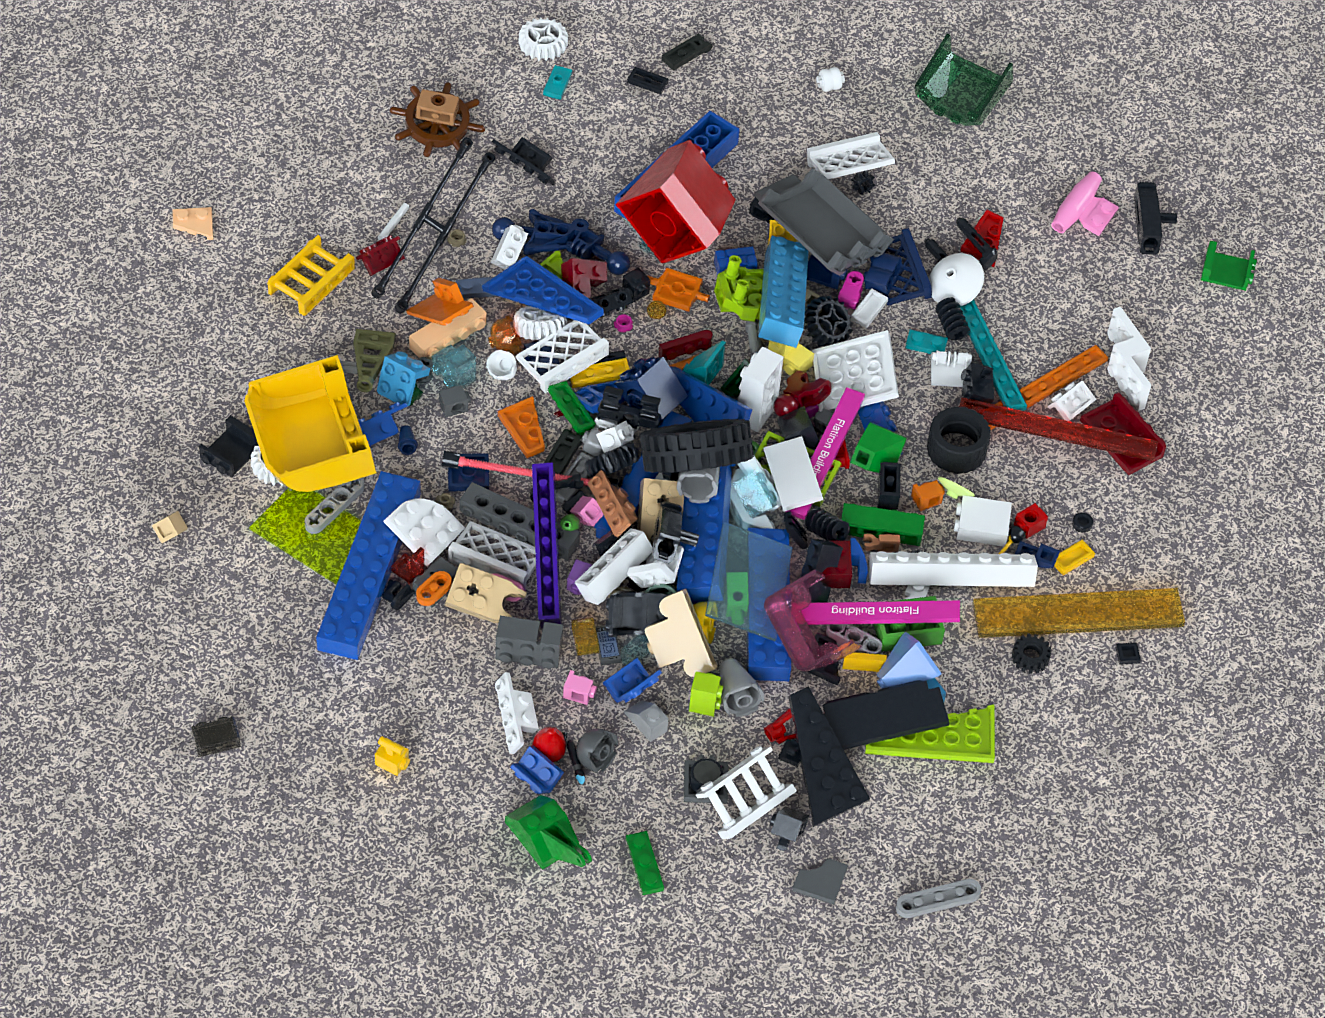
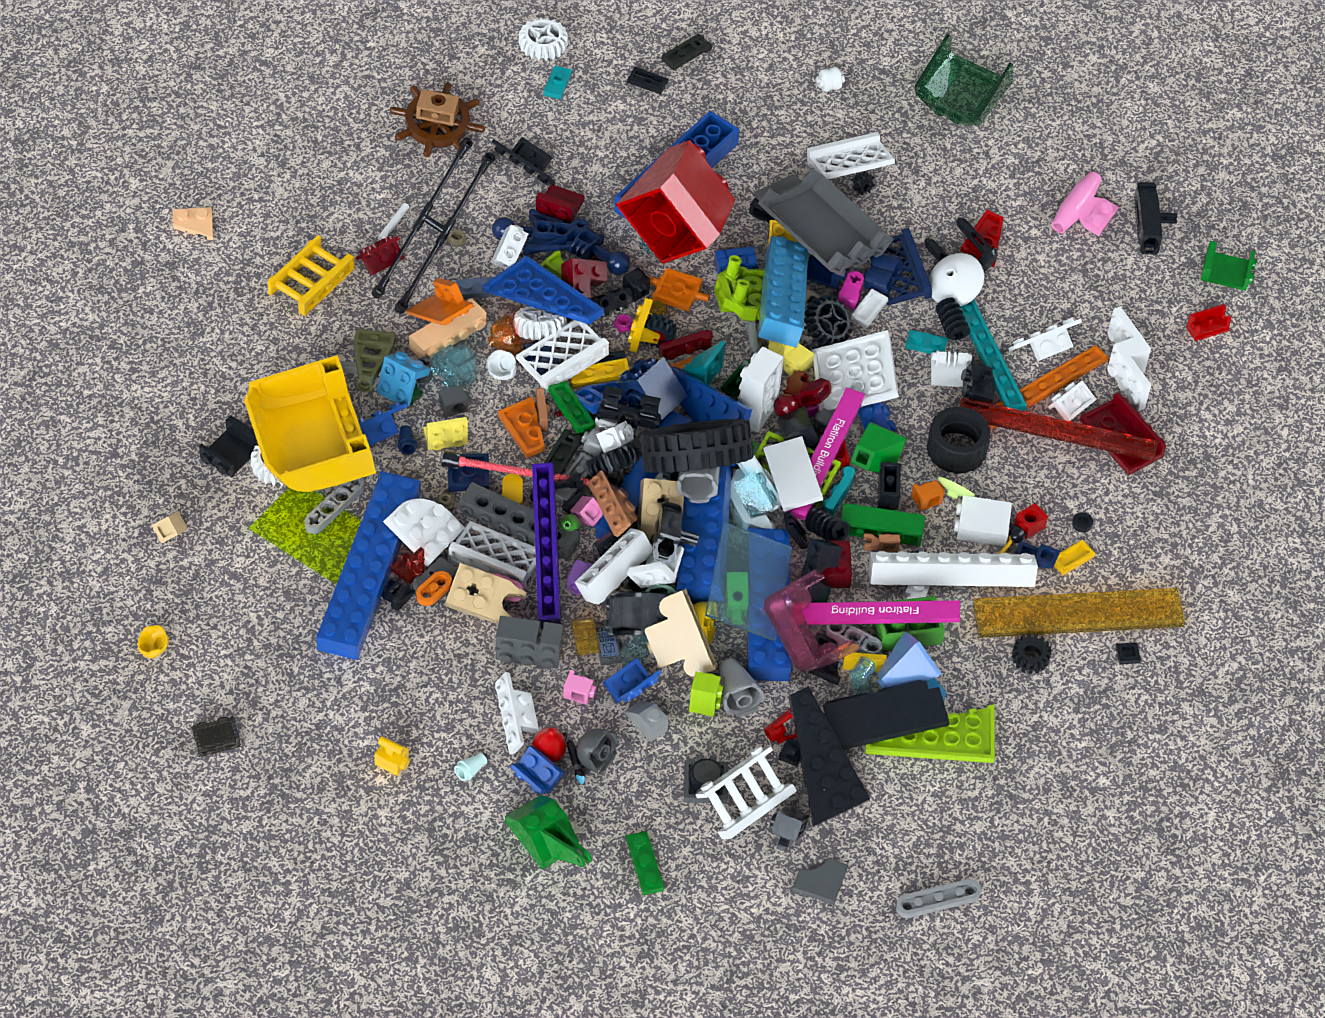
blue slope [850,538,868,584] -> none
none -> yellow hair [137,625,169,659]
none -> light yellow bracket [423,417,468,450]
none -> light aqua cone [454,753,487,781]
none -> yellow tile [502,473,523,505]
none -> nougat plate [535,388,550,432]
none -> dark red bracket [536,185,585,224]
none -> plate [627,298,677,352]
none -> teal plate [822,466,855,515]
none -> clear light blue piece [849,657,876,694]
none -> white bracket [1008,318,1082,361]
none -> red hinge [1186,304,1231,341]

